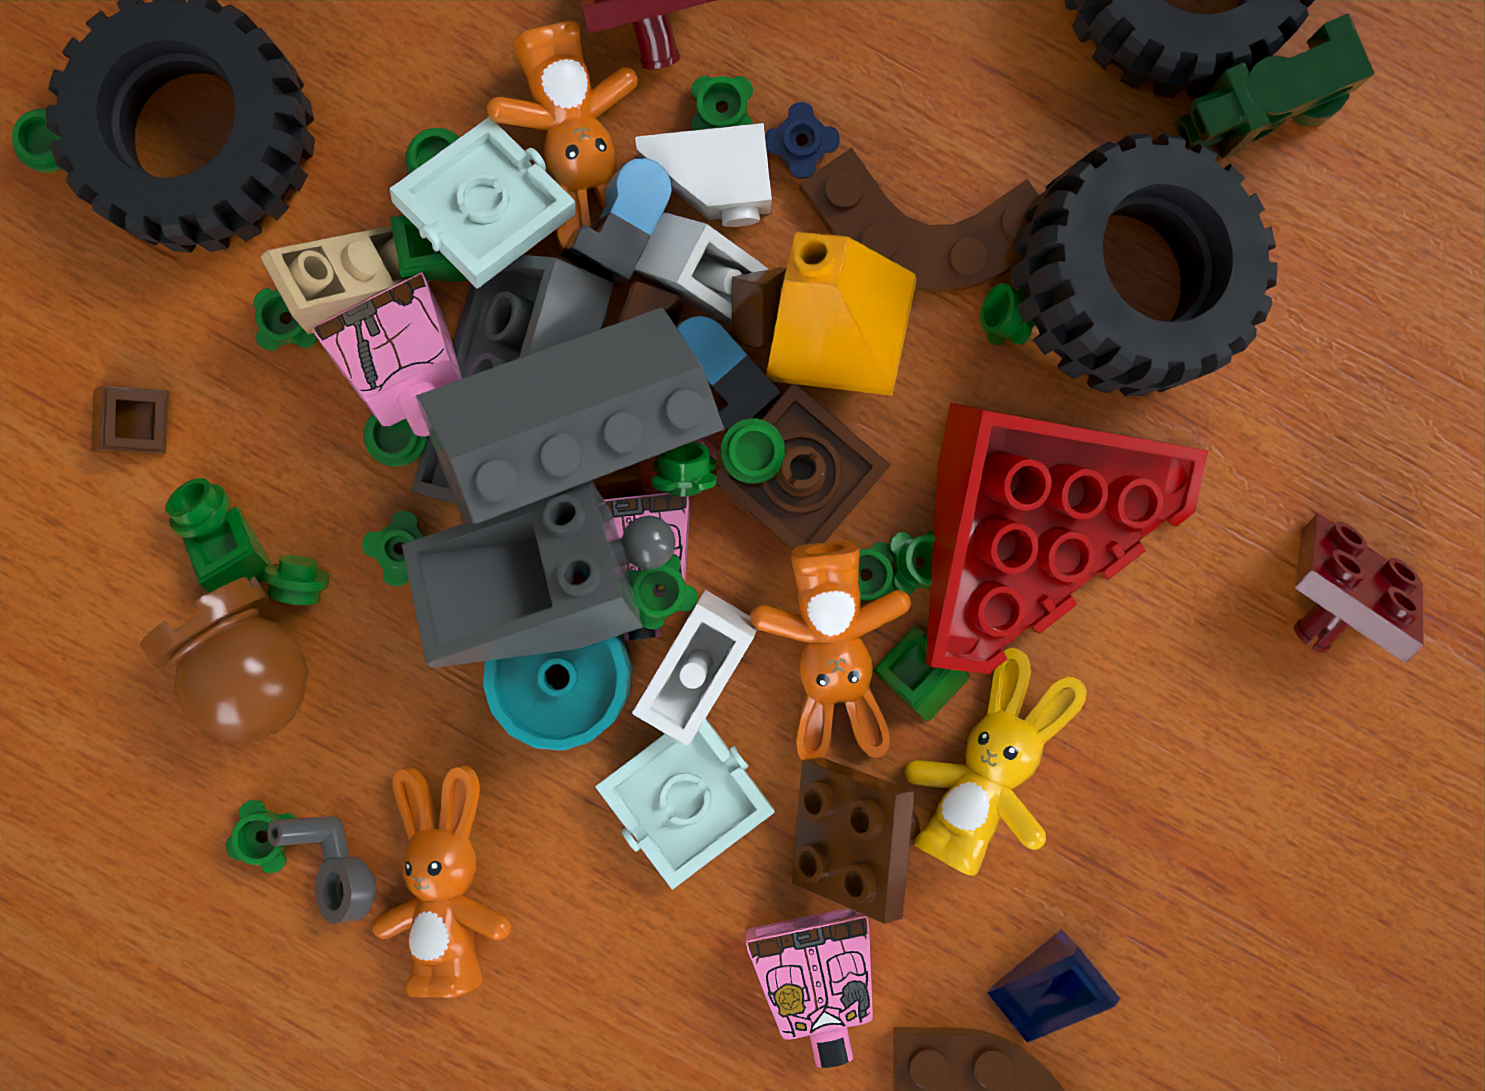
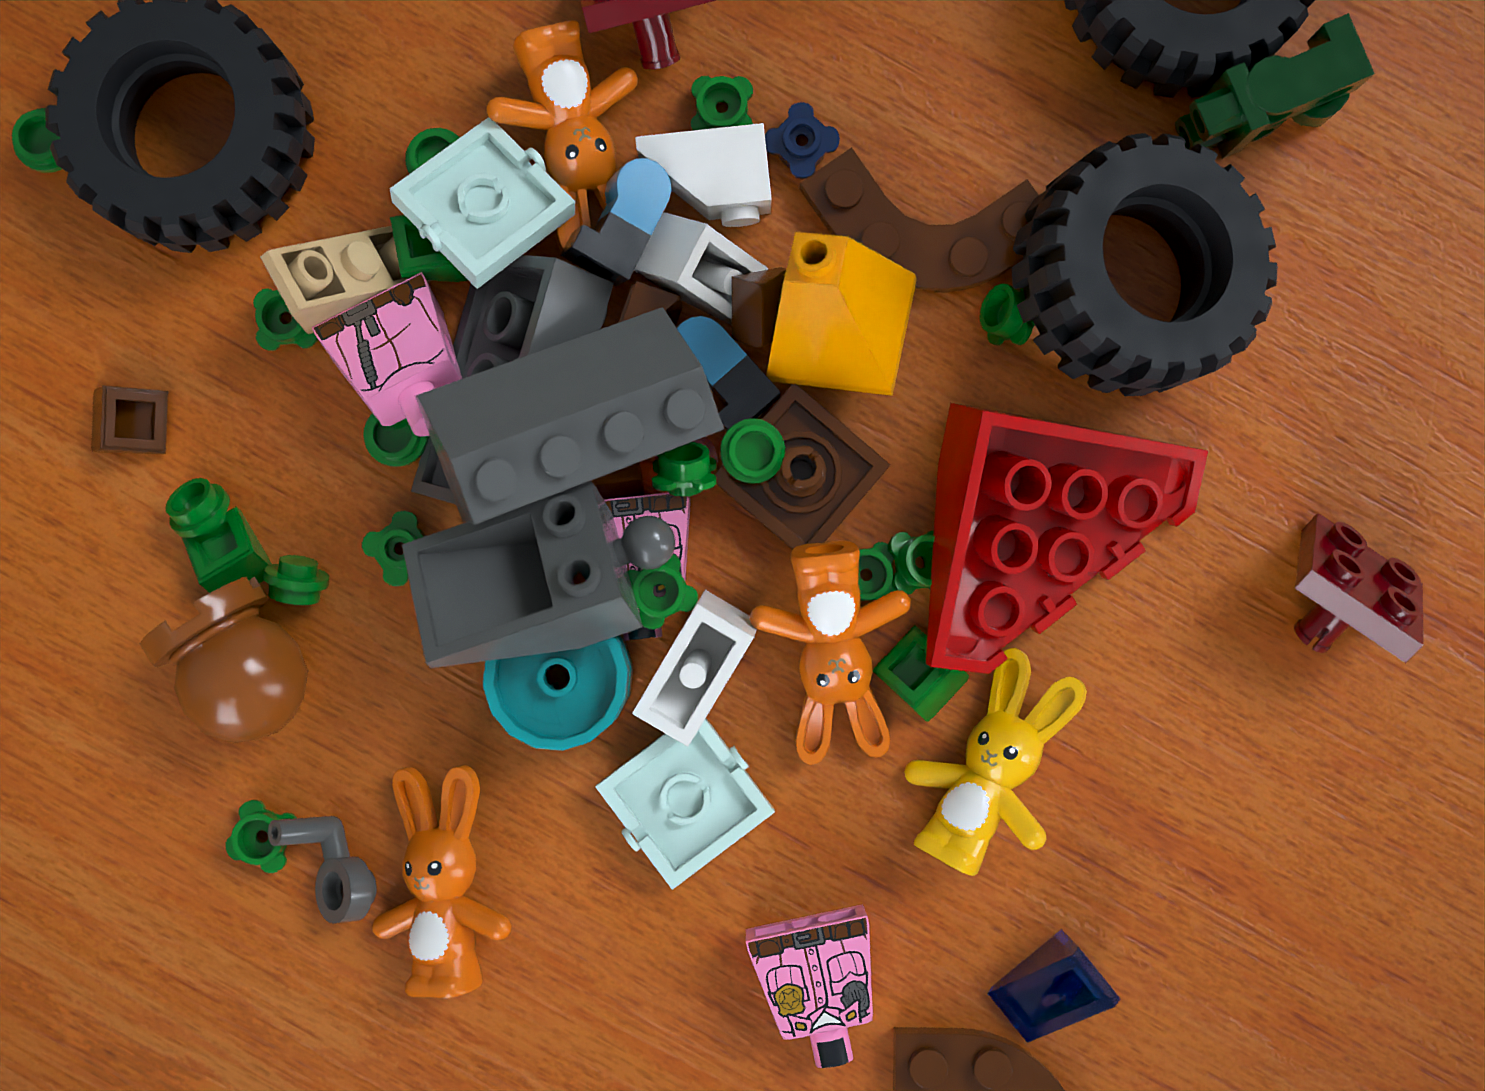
reddish brown plate [792,757,920,924] -> none

